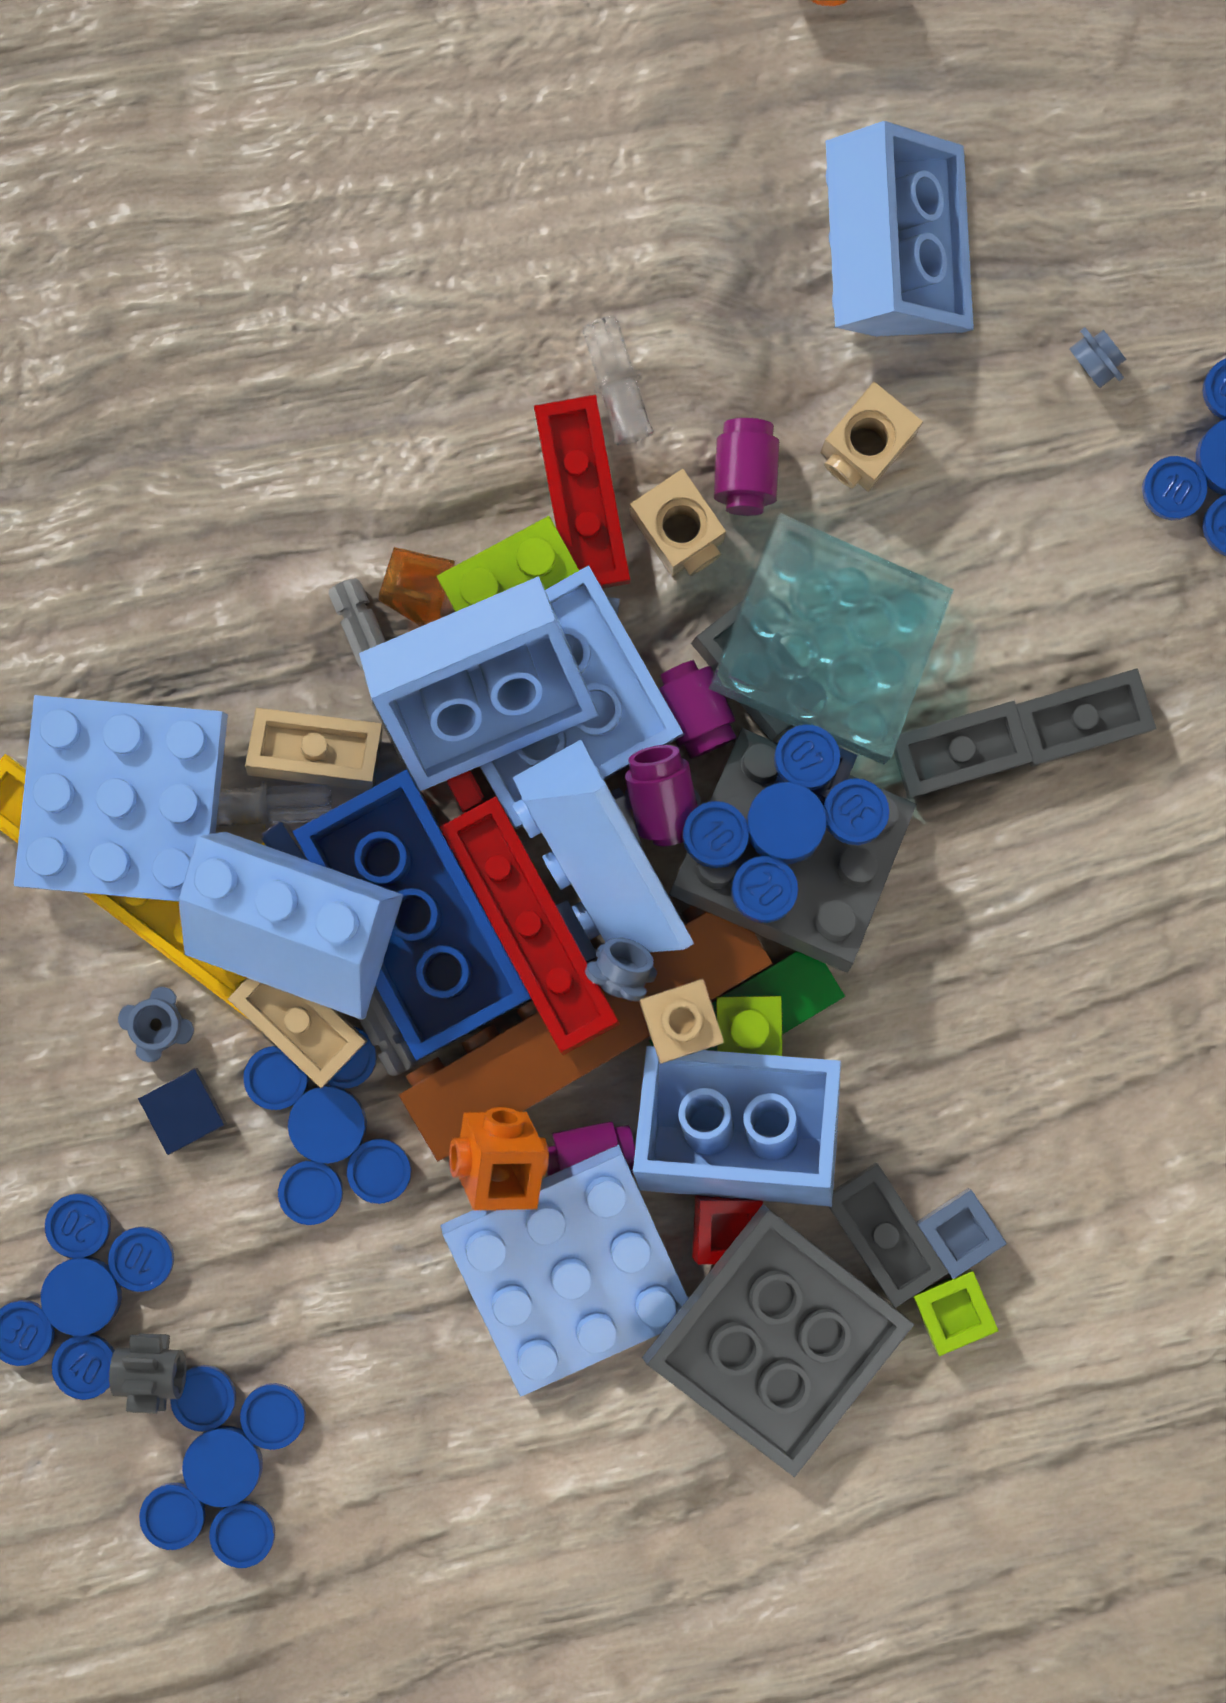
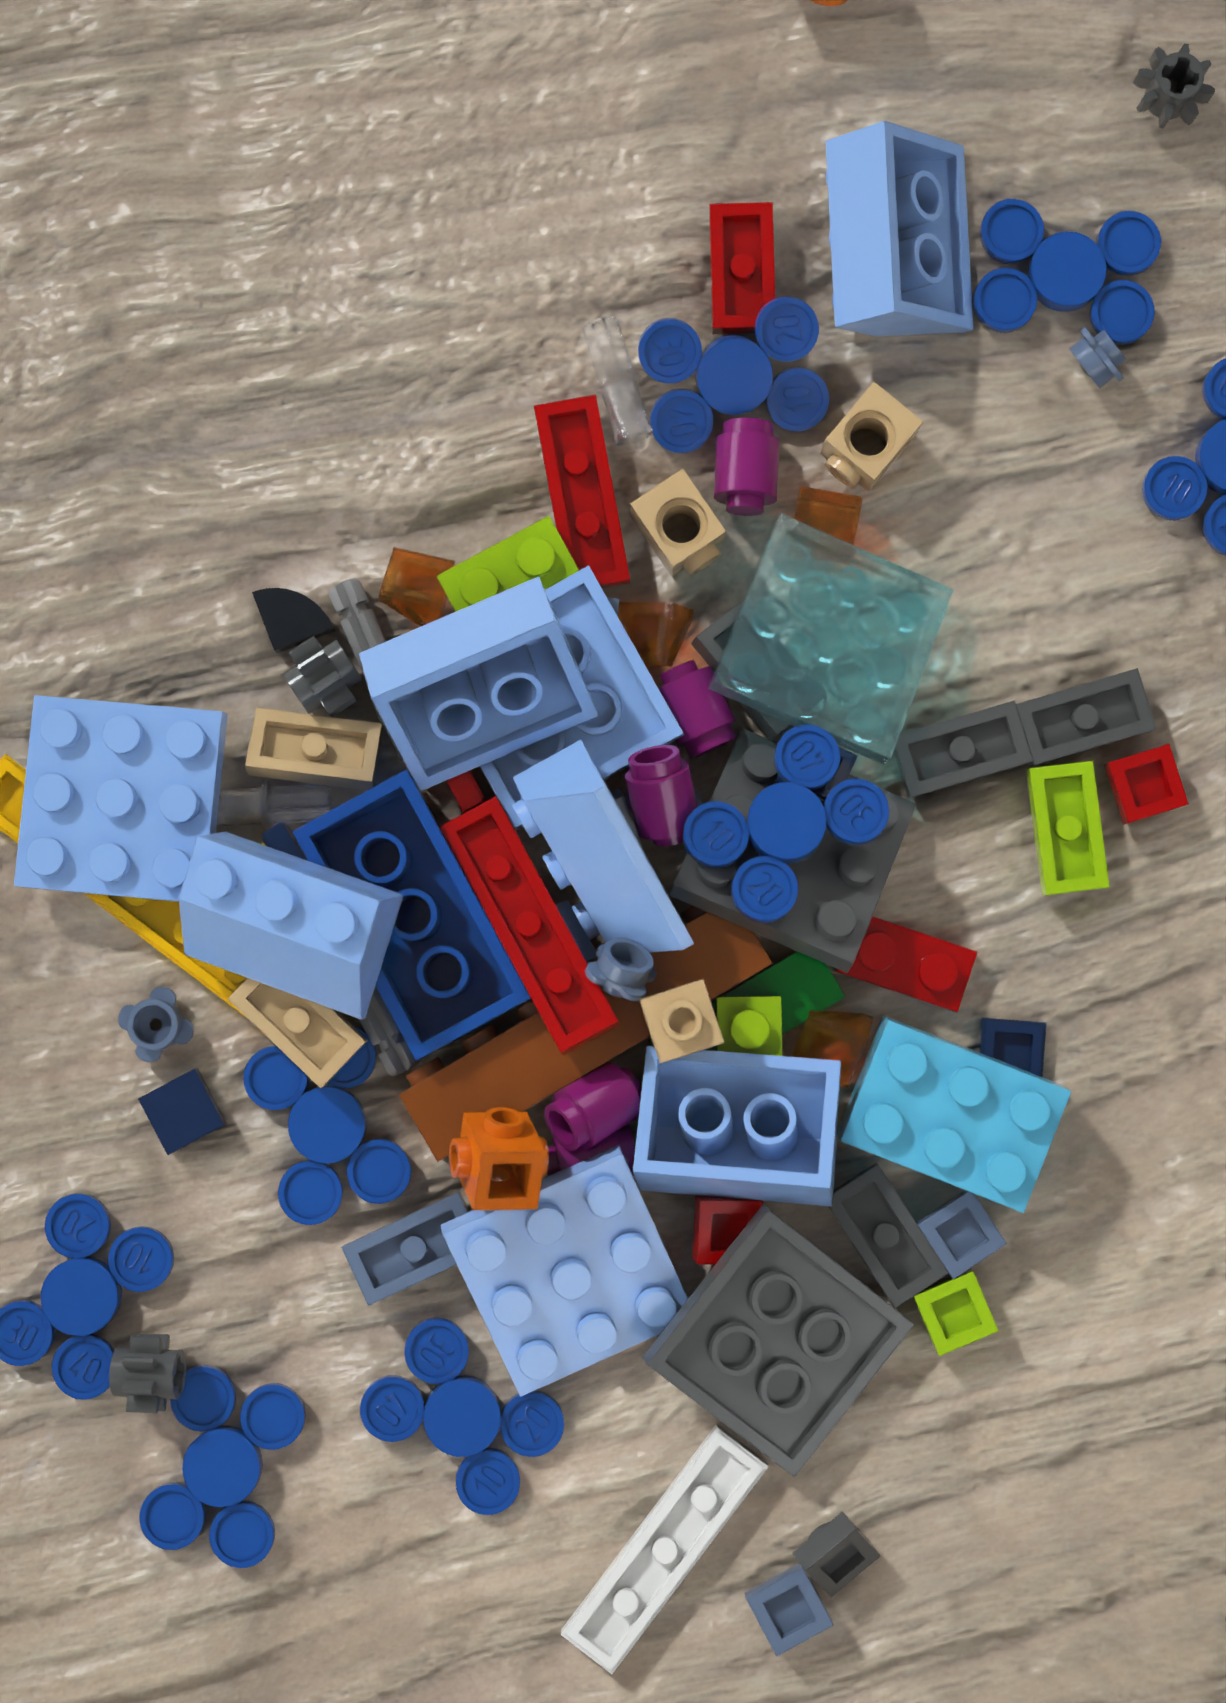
none -> black tile [252,588,336,653]
none -> dark grey gear [283,636,363,717]
none -> sand blue plate [341,1191,469,1306]
none -> blue piece [360,1318,564,1515]
none -> magenta brick [544,1062,642,1151]
none -> white tile [561,1424,769,1674]
none -> clear orange slope [618,602,693,667]
none -> blue piece [638,296,829,453]
none -> red plate [709,202,775,334]
none -> sand blue plate [745,1563,834,1657]
none -> clear orange slope [787,487,863,567]
none -> clear orange slope [791,1010,873,1088]
none -> dark grey plate [793,1511,880,1597]
none -> red plate [835,916,978,1012]
none -> medium azure brick [837,1015,1072,1213]
none -> blue piece [973,199,1161,345]
none -> dark blue tile [979,1018,1046,1077]
none -> lime plate [1026,761,1110,896]
none -> red plate [1104,744,1189,825]
none -> dark grey gear [1133,44,1215,128]

